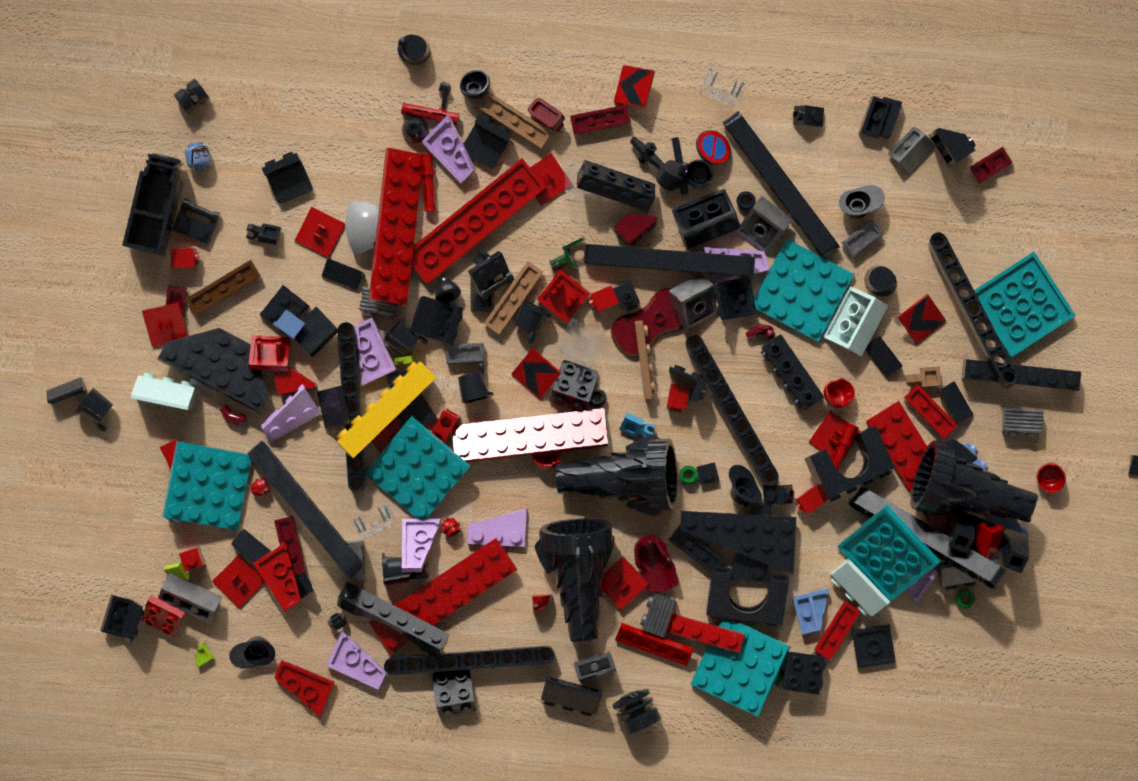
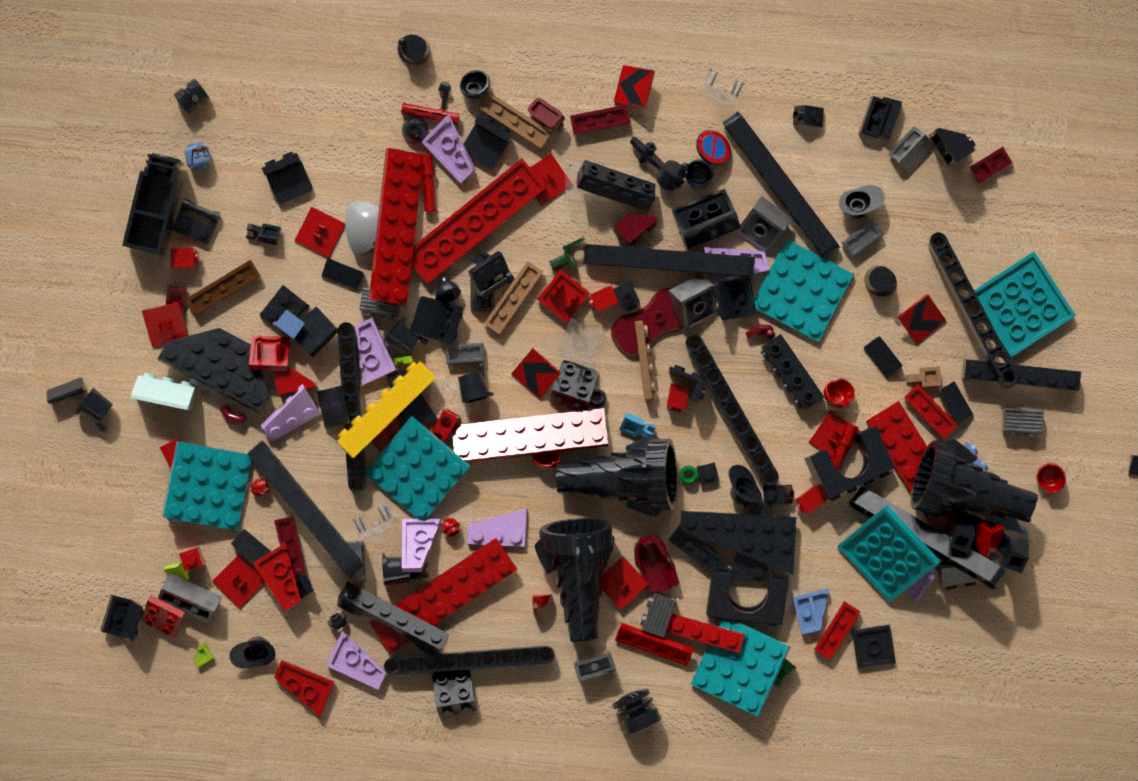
black hat [513,300,552,344] -> none
black slope [541,676,602,716] -> none
black bar [671,137,689,195] -> none
black plate [736,191,756,210] -> none
black bracket [782,651,826,695] -> none
light aqua slope [822,286,888,357] -> none
light aqua slope [830,558,890,617] -> none
green plate [956,589,975,609] -> none

